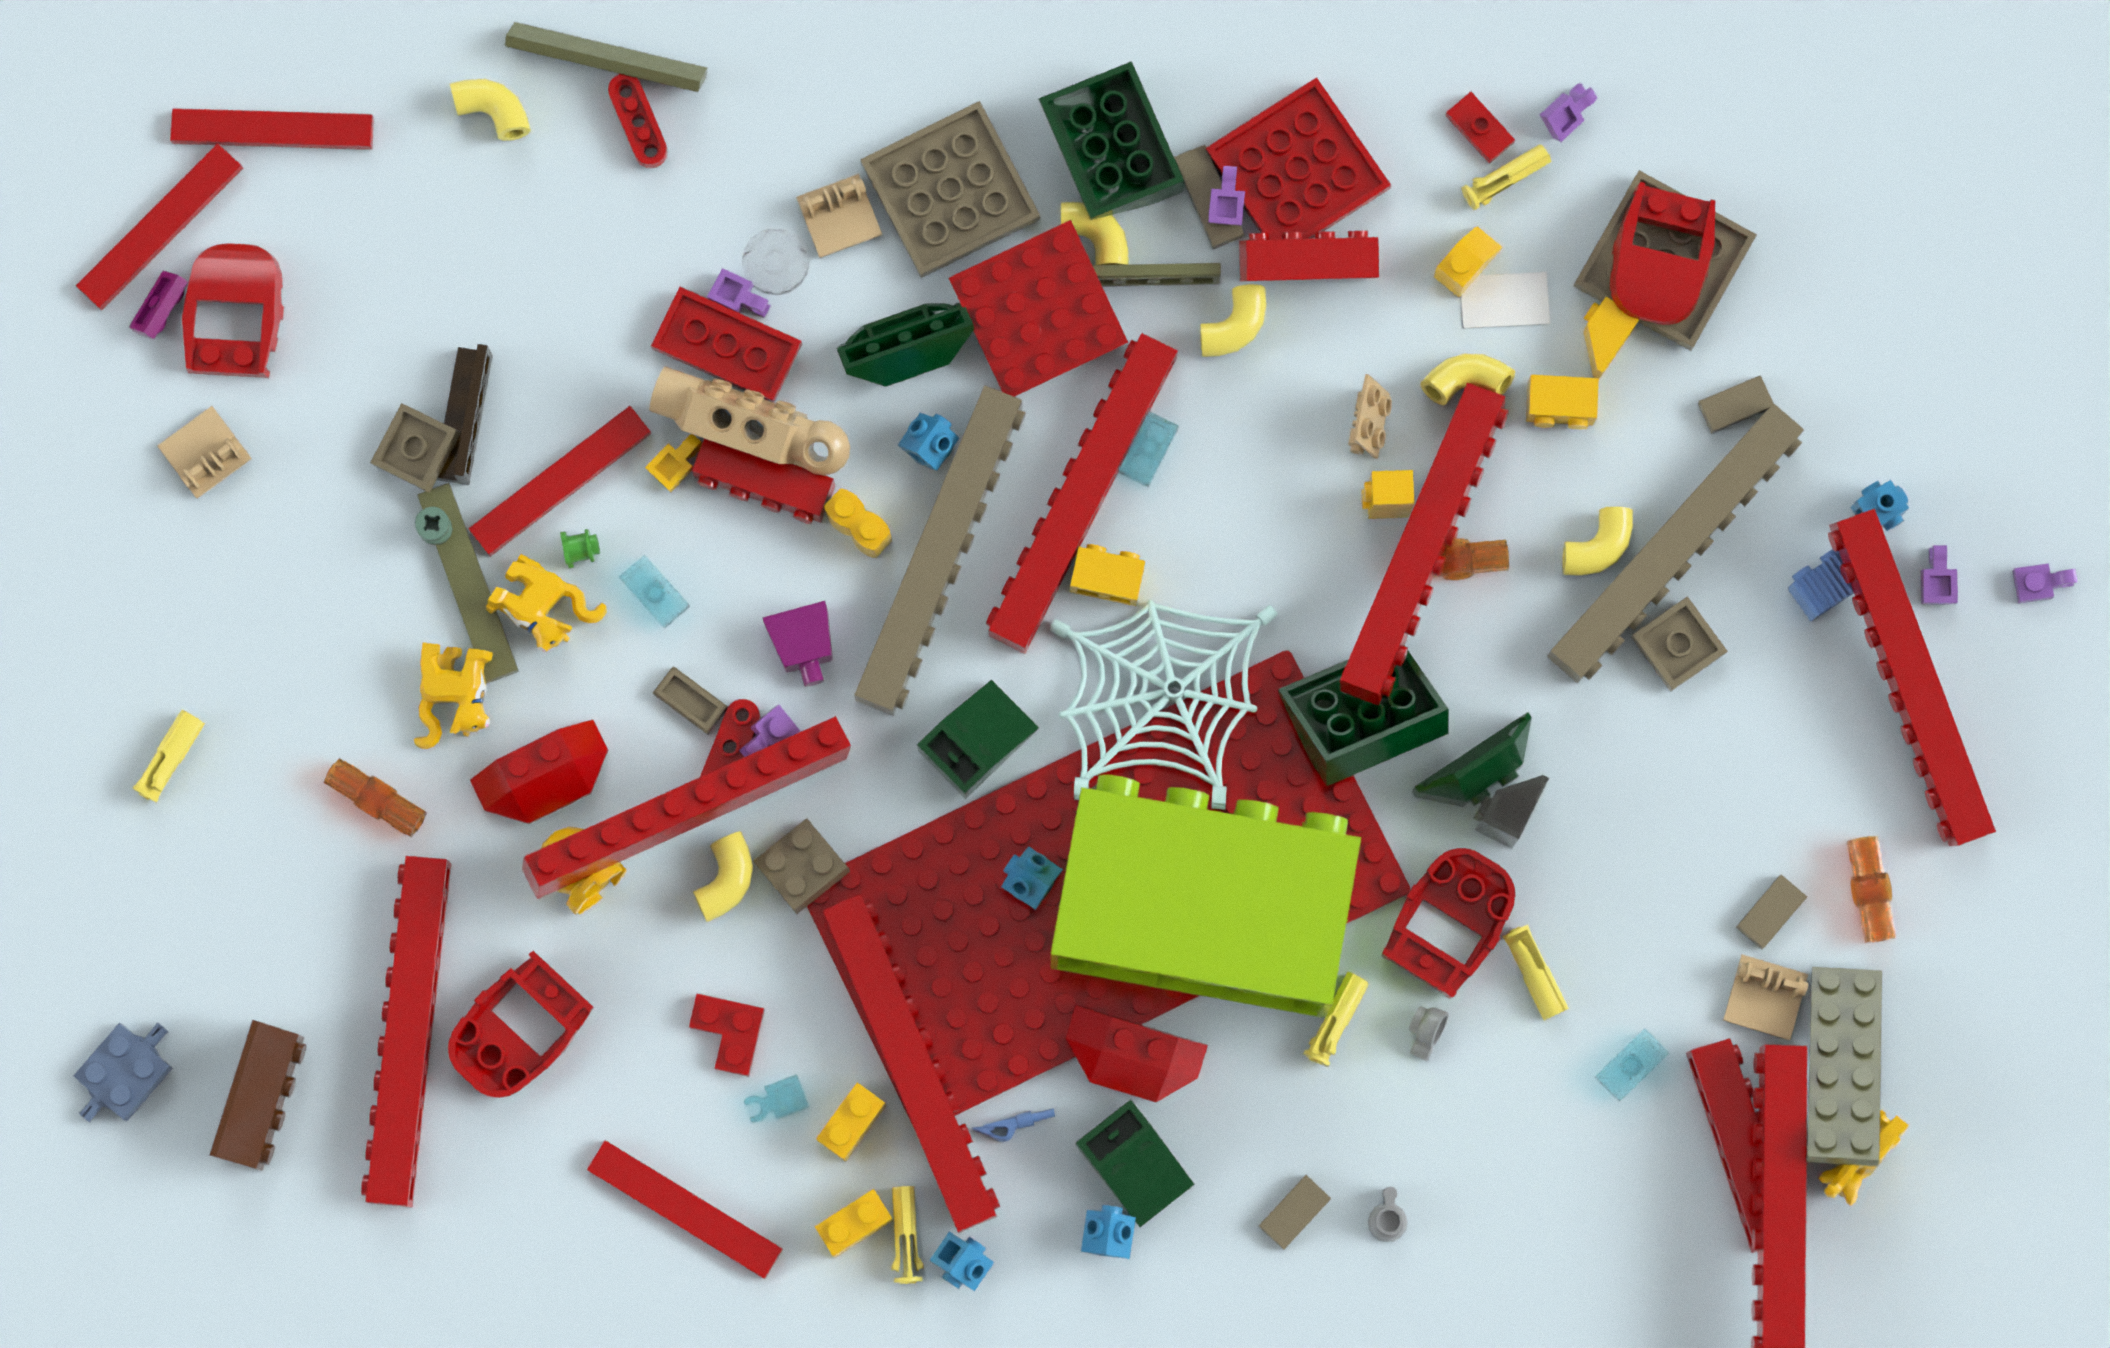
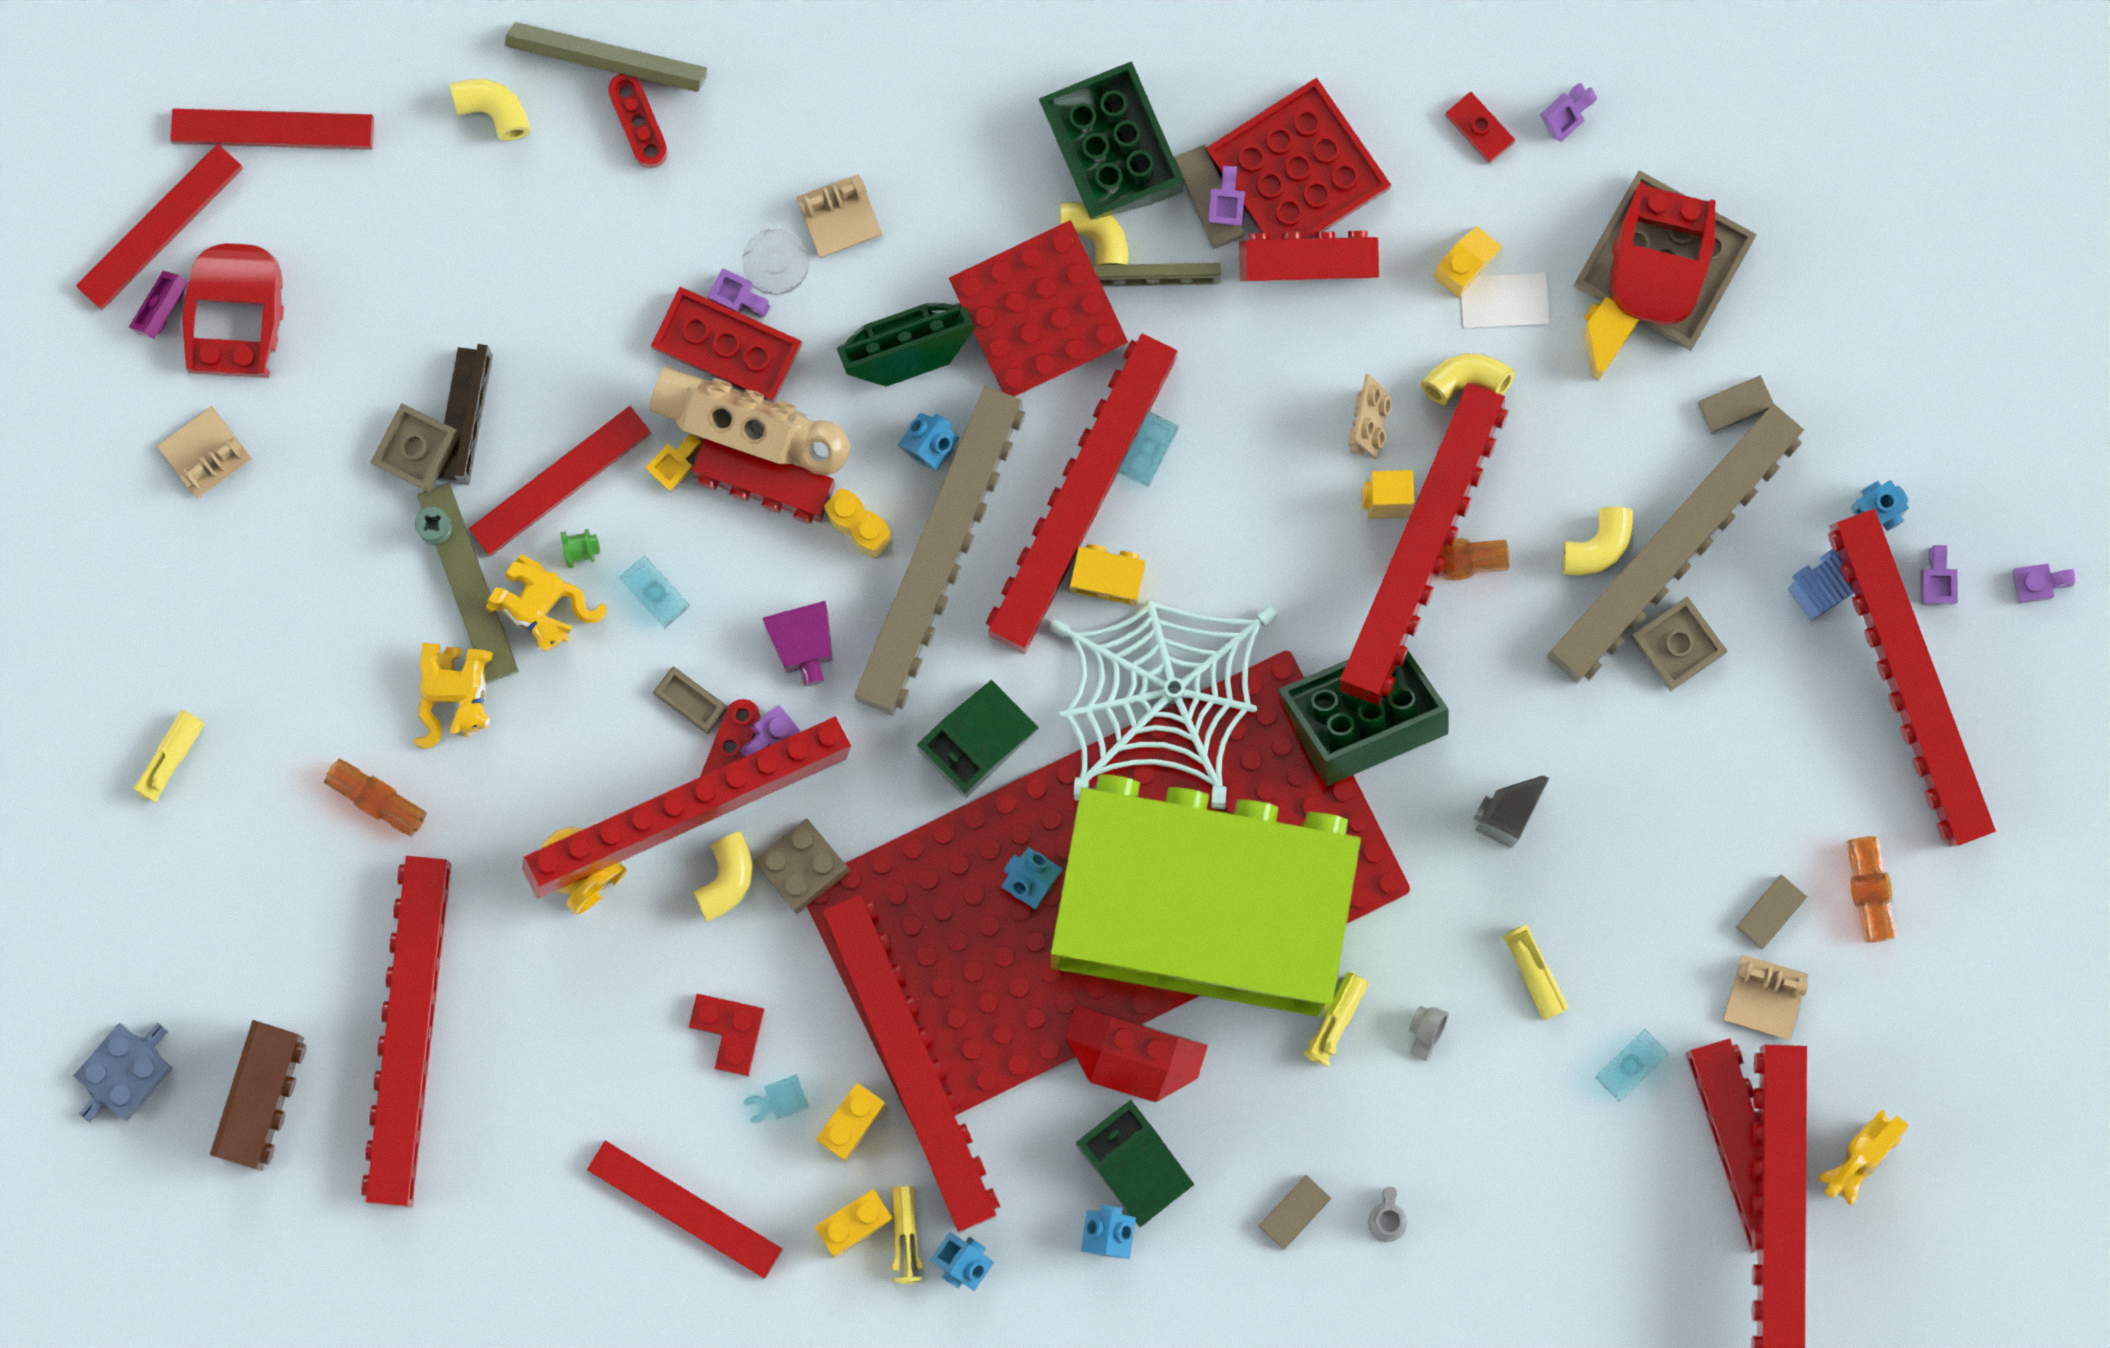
red slope [448,951,594,1098] -> none
red wedge [470,719,609,824] -> none
dark tan plate [860,101,1041,278] -> none
medium blue hand [972,1108,1055,1142] -> none
light yellow cylinder [1200,284,1266,357] -> none
red slope [1382,848,1516,999] -> none
dark green wedge [1412,712,1532,807] -> none
light yellow piece [1461,144,1552,210] -> none
yellow brick [1526,374,1599,430] -> none
plate [1807,967,1882,1166] -> none

